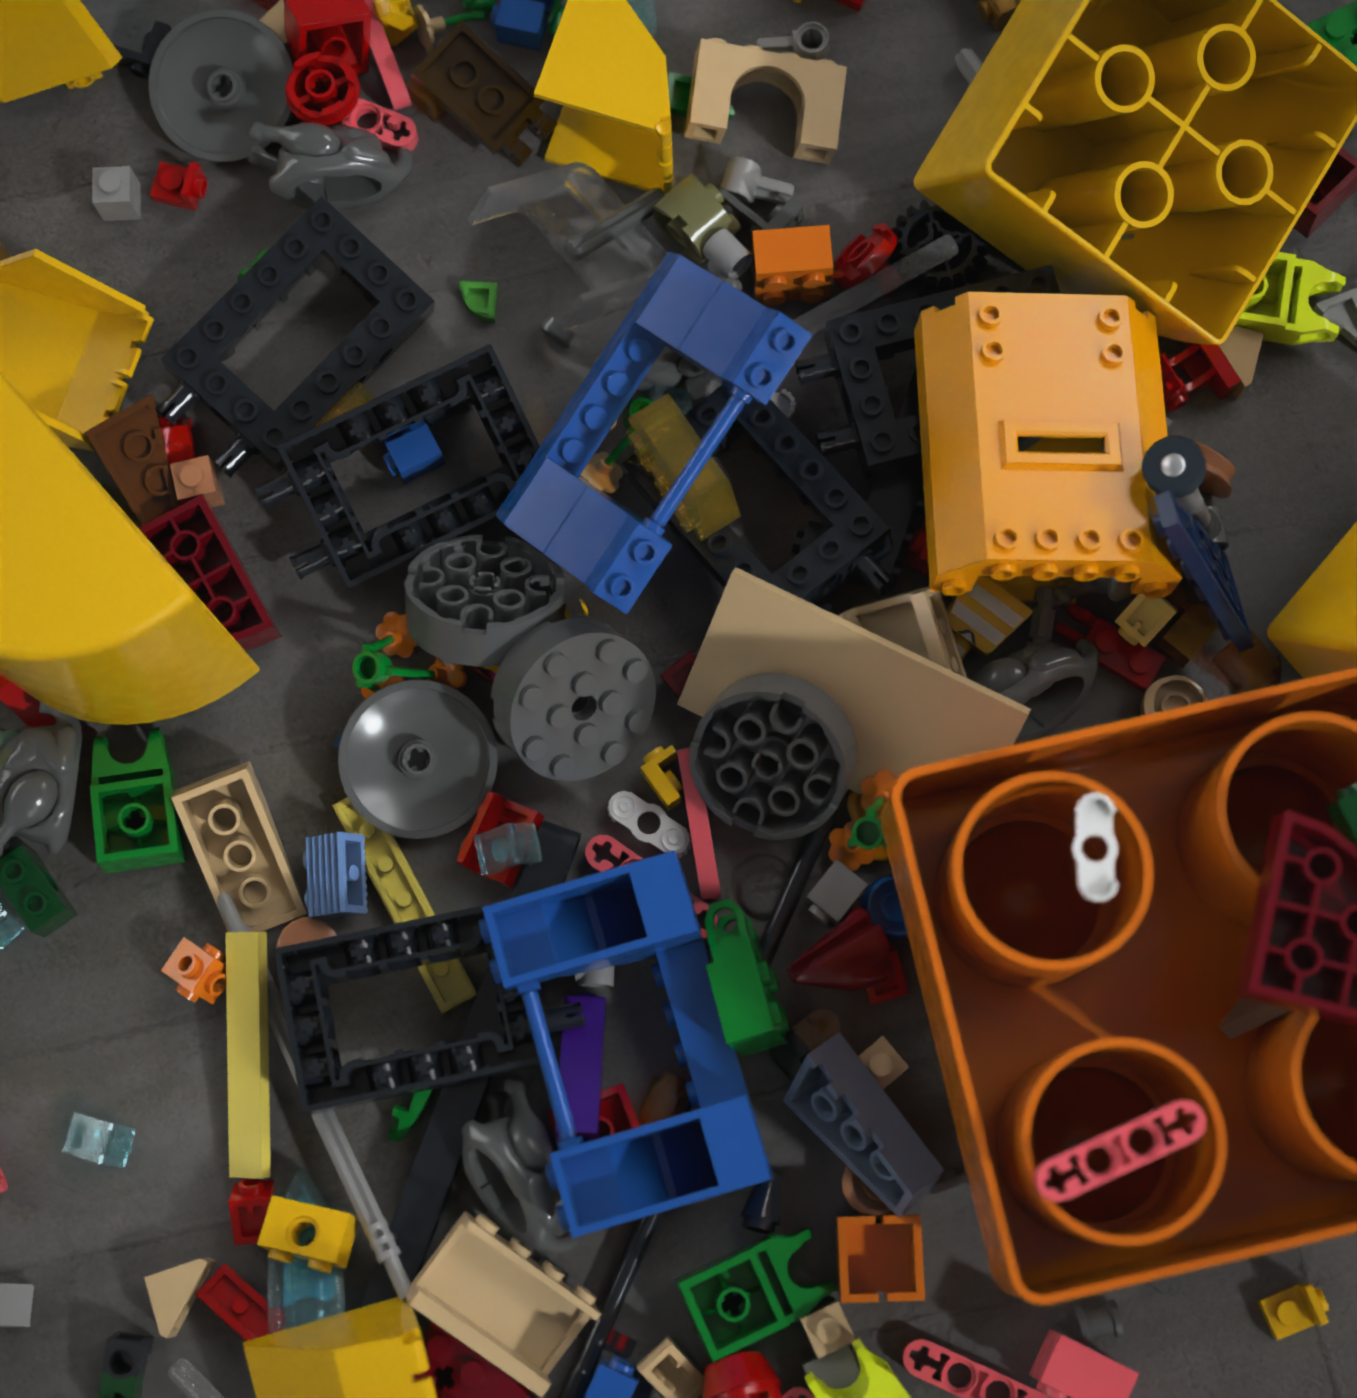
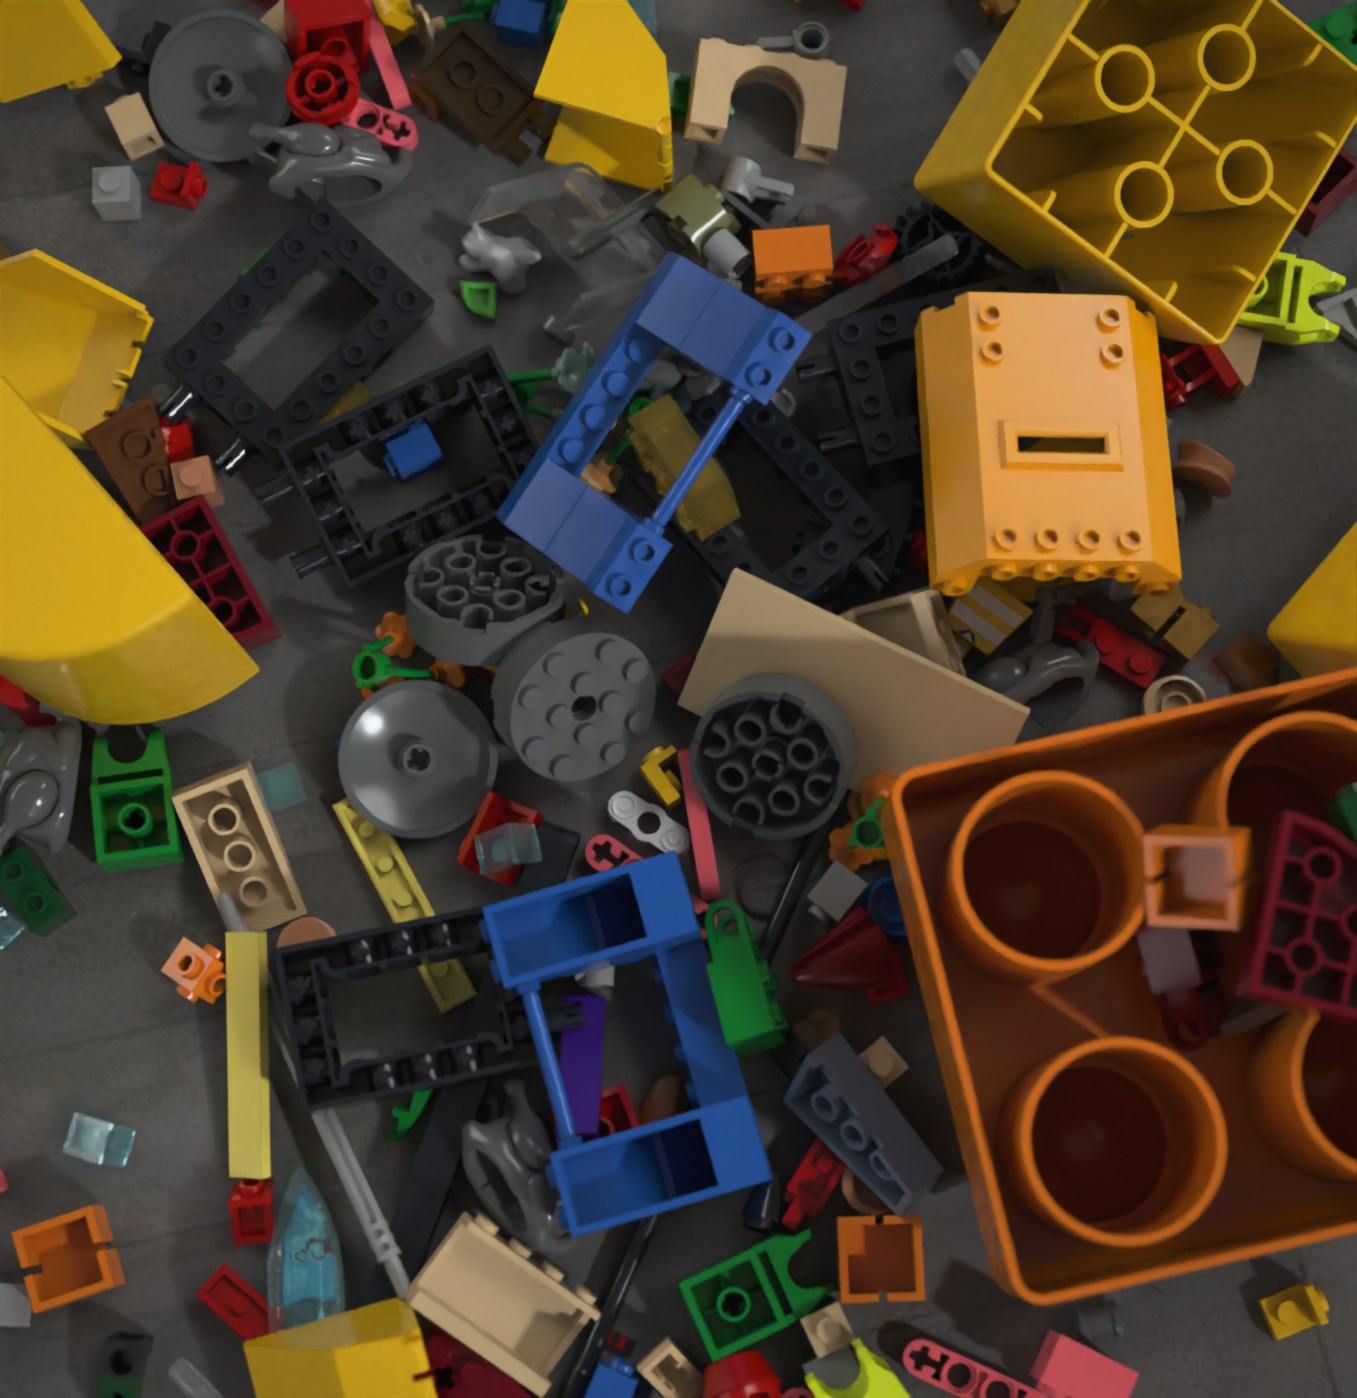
tan slope [144,1257,216,1339] -> none
yellow brick [257,1195,360,1273] -> none
medium blue brick [303,832,368,919] -> none
coral beam [1033,1100,1206,1202] -> none
white piece [1071,792,1119,902] -> none
light yellow bracket [1115,594,1178,647] -> none
black piece [1142,435,1229,551] -> none
dark blue wing [1152,490,1255,653] -> none
none -> orange piece [11,1205,126,1314]
none -> tan brick [104,92,165,161]
none -> clear light blue plate [256,761,308,813]
none -> light grey animal [458,223,541,294]
none -> plant [505,342,596,424]
none -> red hinge [780,1136,847,1232]
none -> dark red brick [1132,909,1228,1052]
none -> orange piece [1143,825,1254,930]

